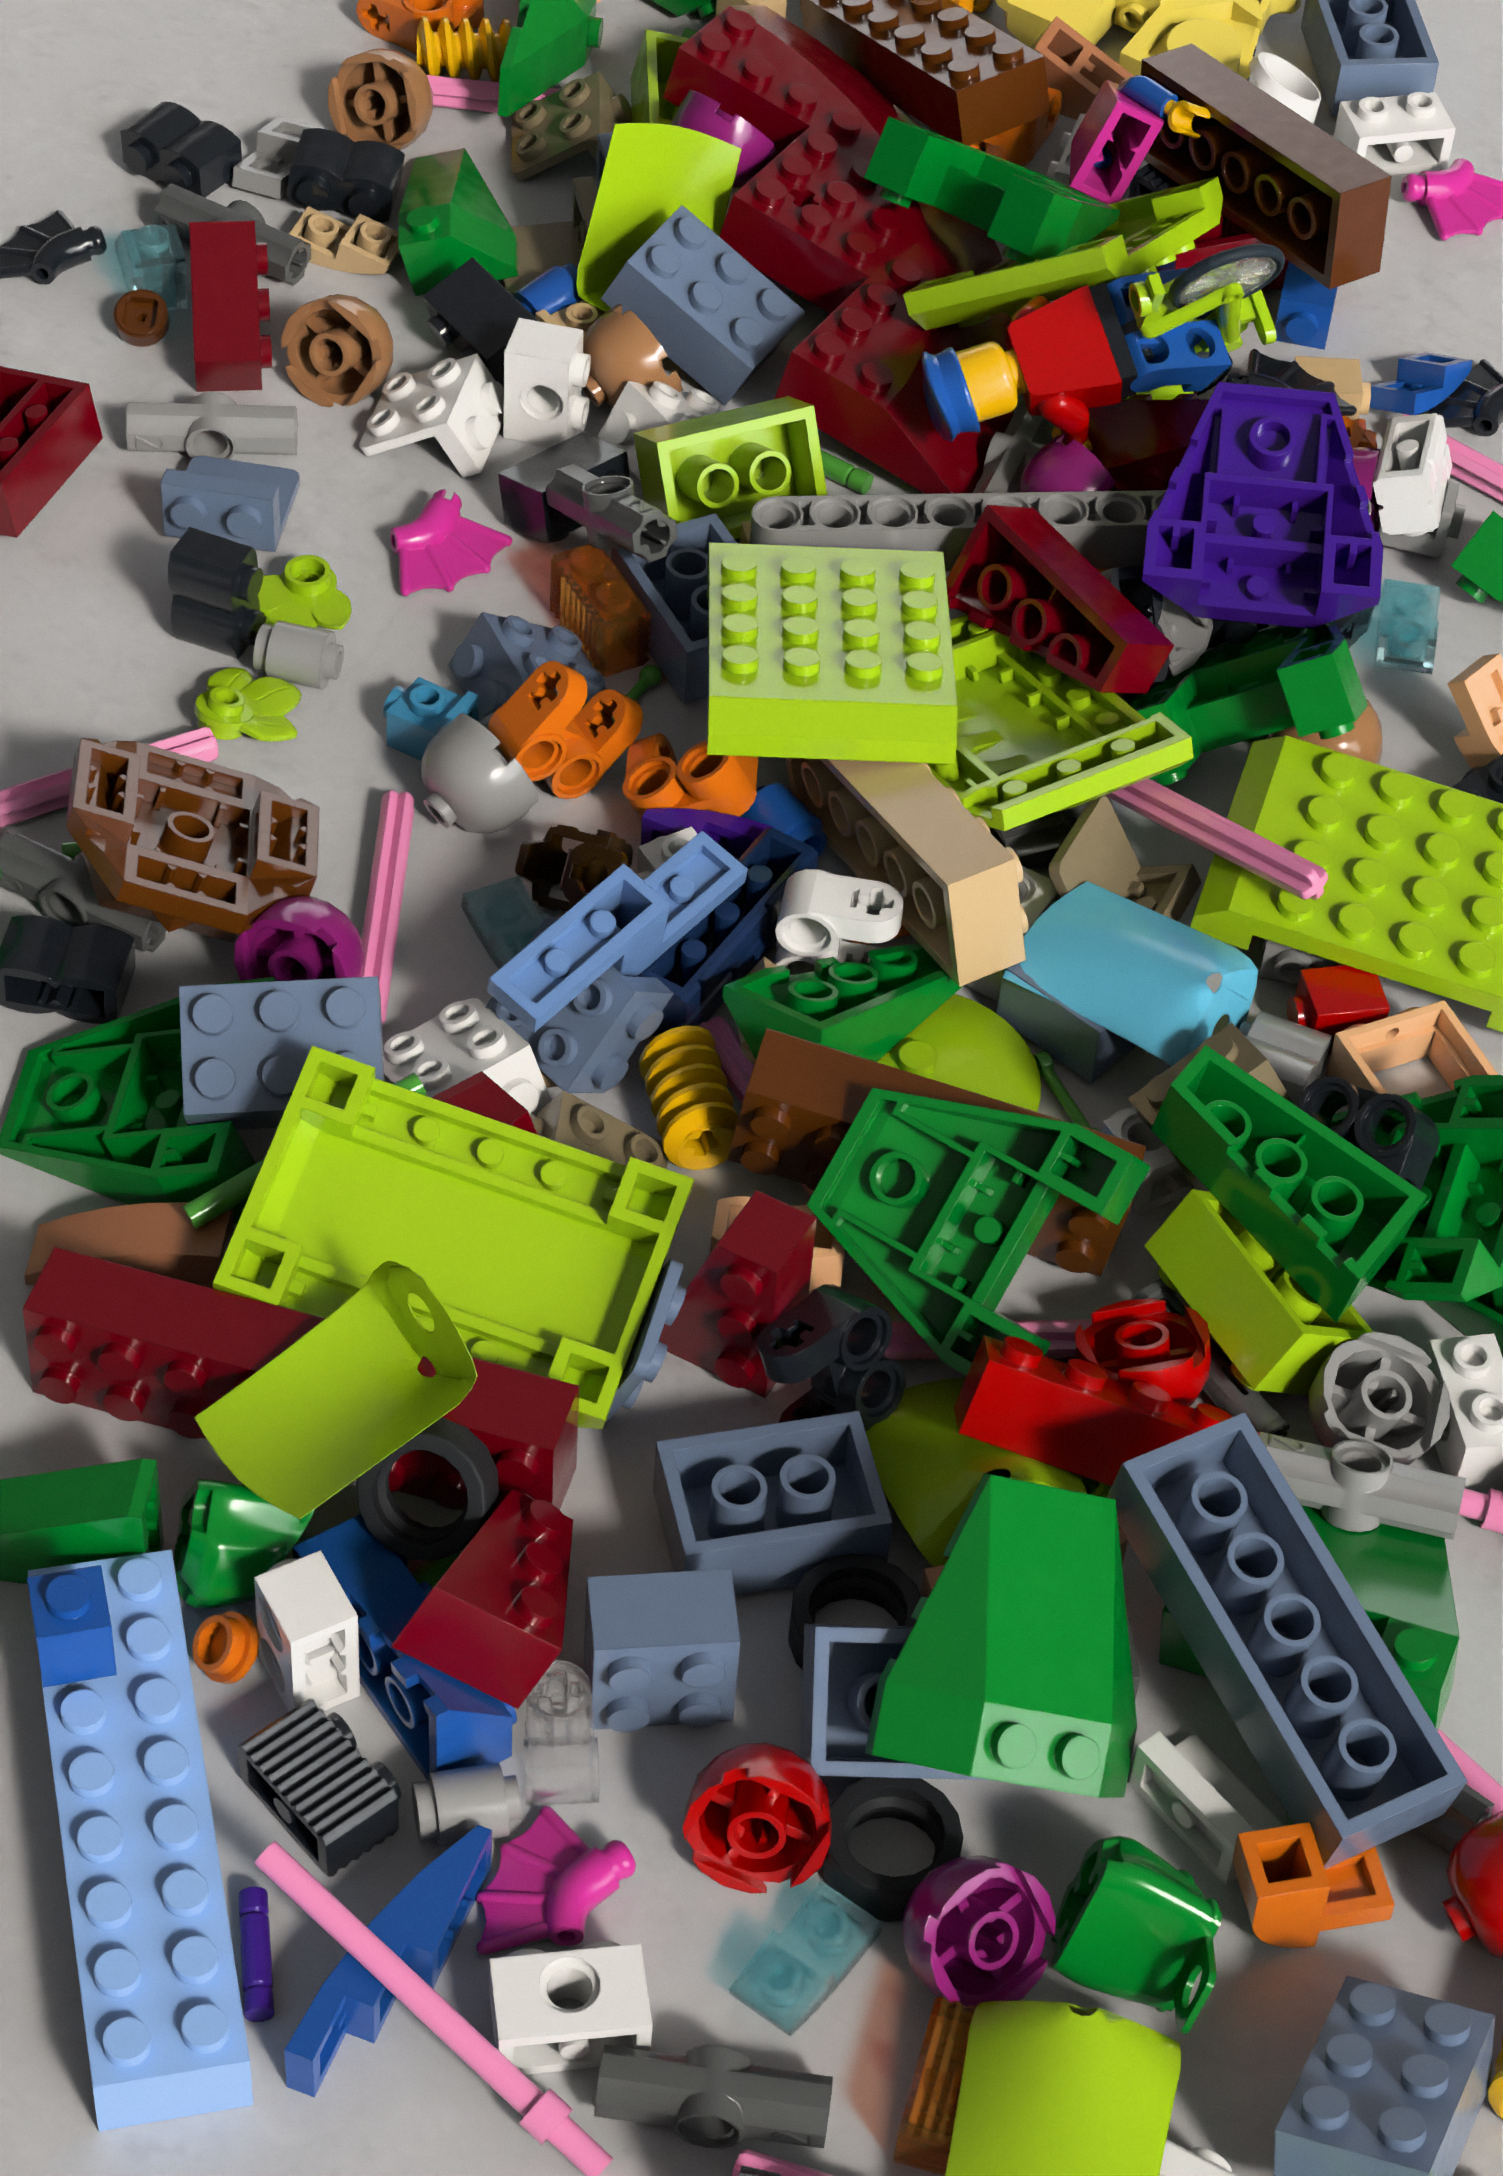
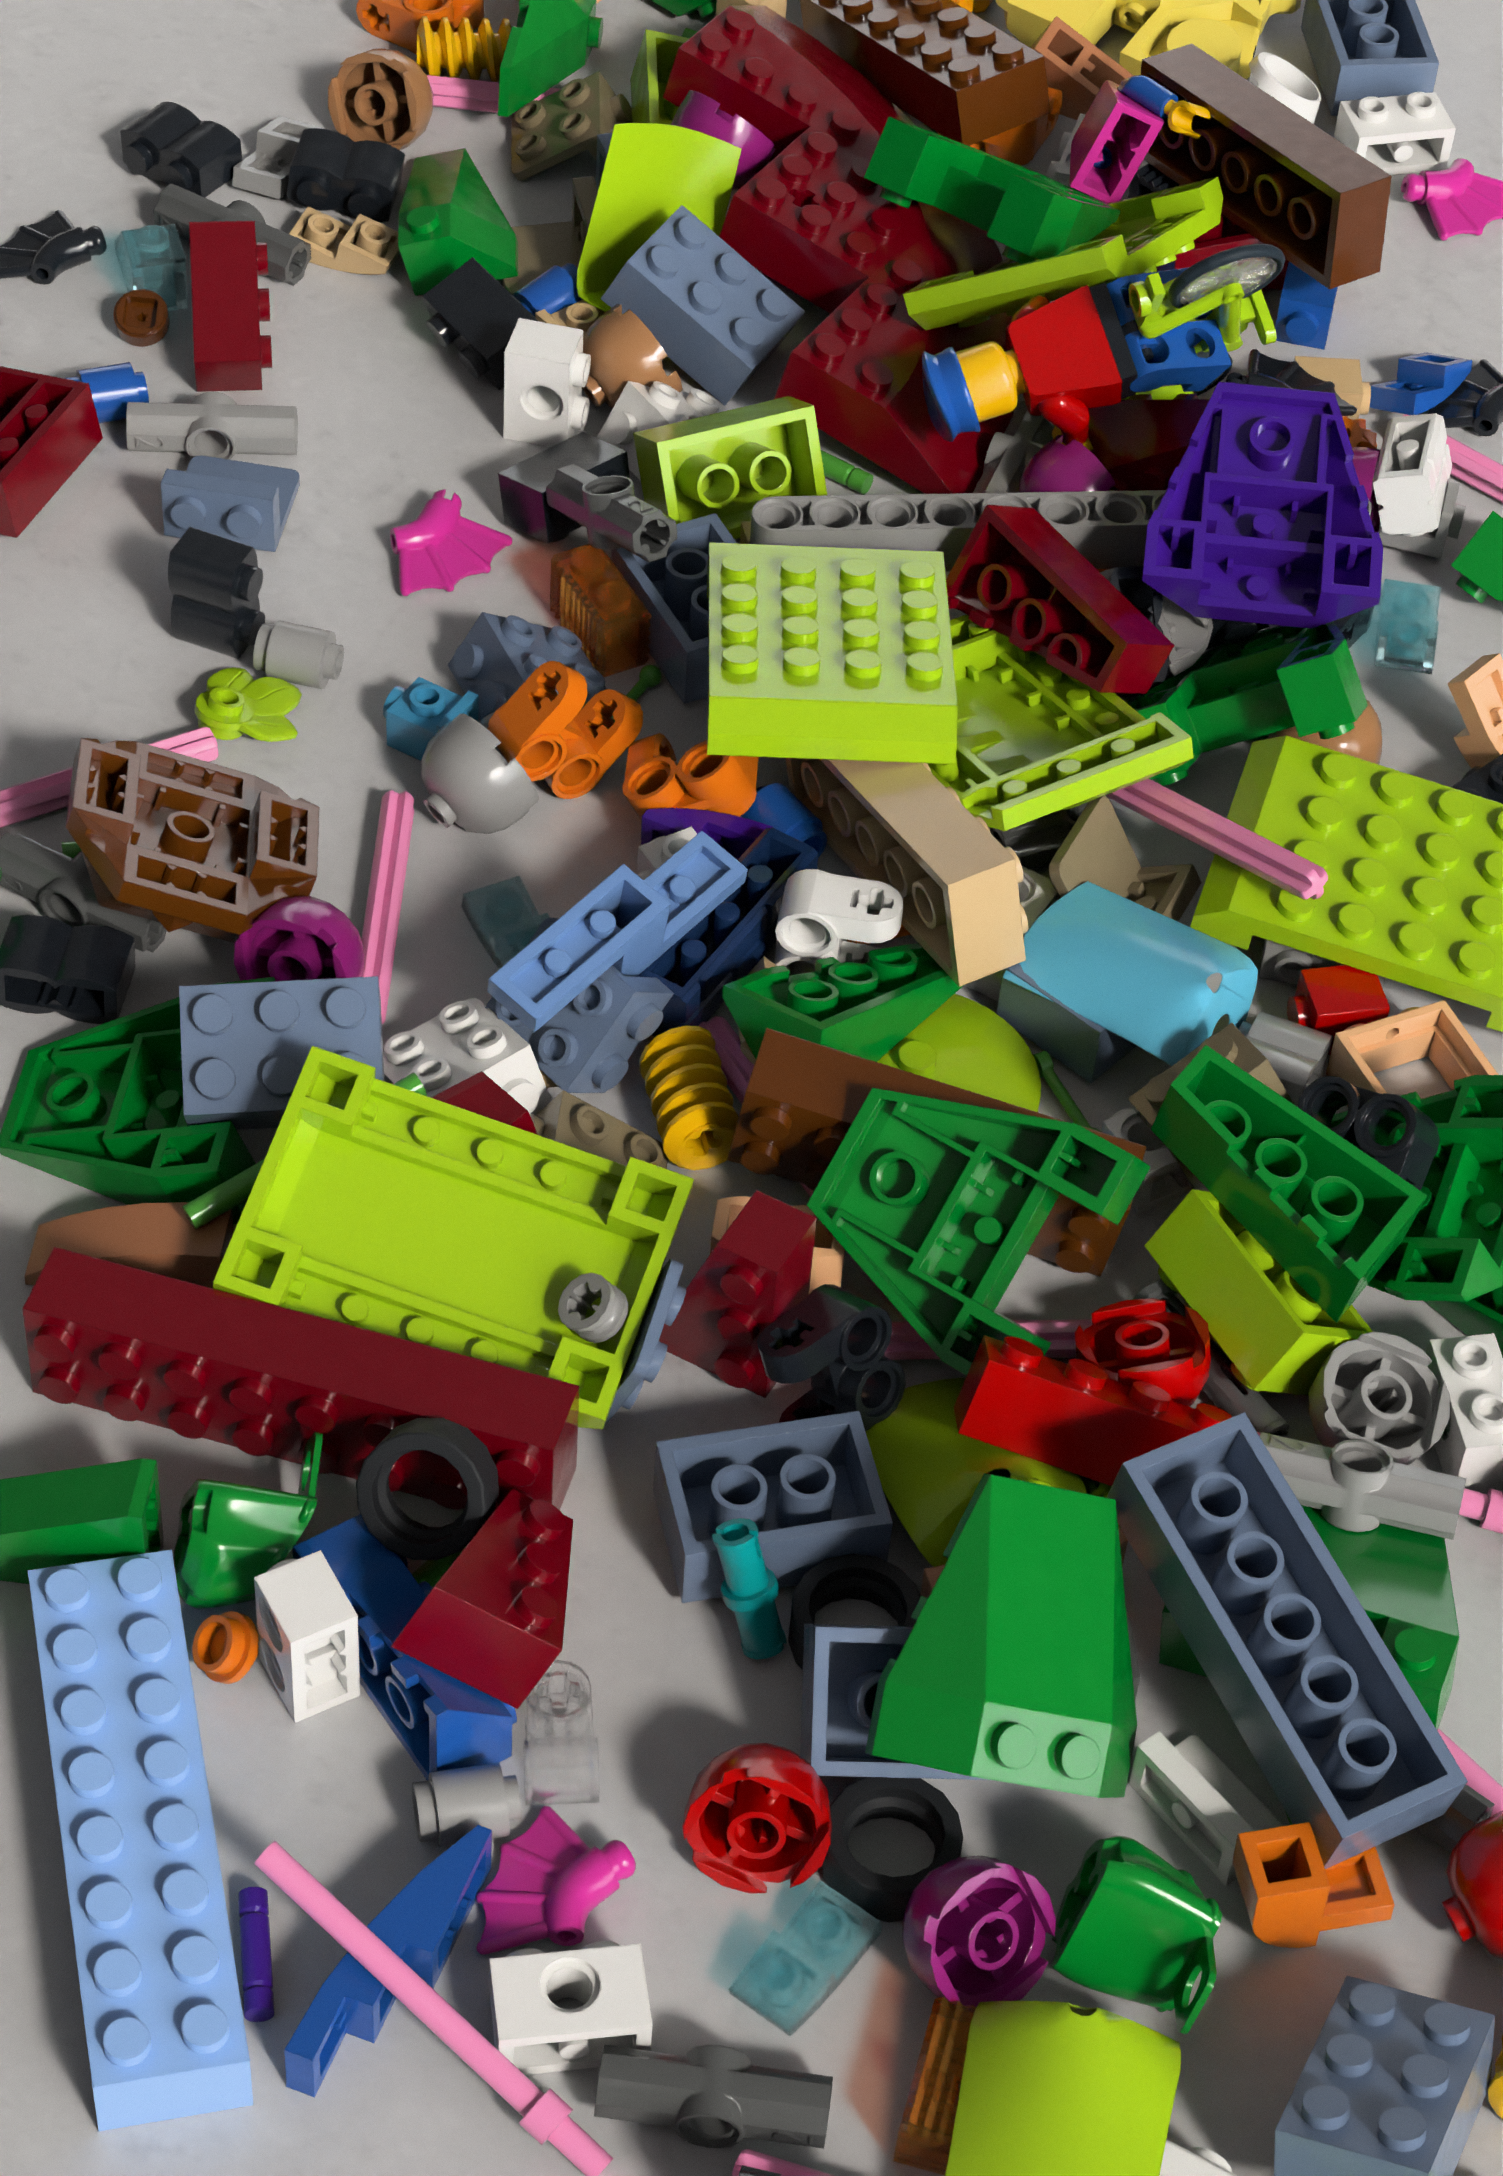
blue brick [27,1565,117,1688] -> none
lime piece [194,1260,478,1519] -> none
black brick [238,1698,401,1877] -> none
lime plate [258,555,352,630] -> none
medium nougat cylinder [281,294,393,408] -> none
white bracket [359,354,504,478] -> none
dark brown piece [515,825,633,911] -> none
sand blue brick [583,1568,741,1732] -> none
none -> blue brick [64,362,149,424]
none -> light grey bush [558,1273,628,1343]
none -> teal pin [712,1518,787,1660]

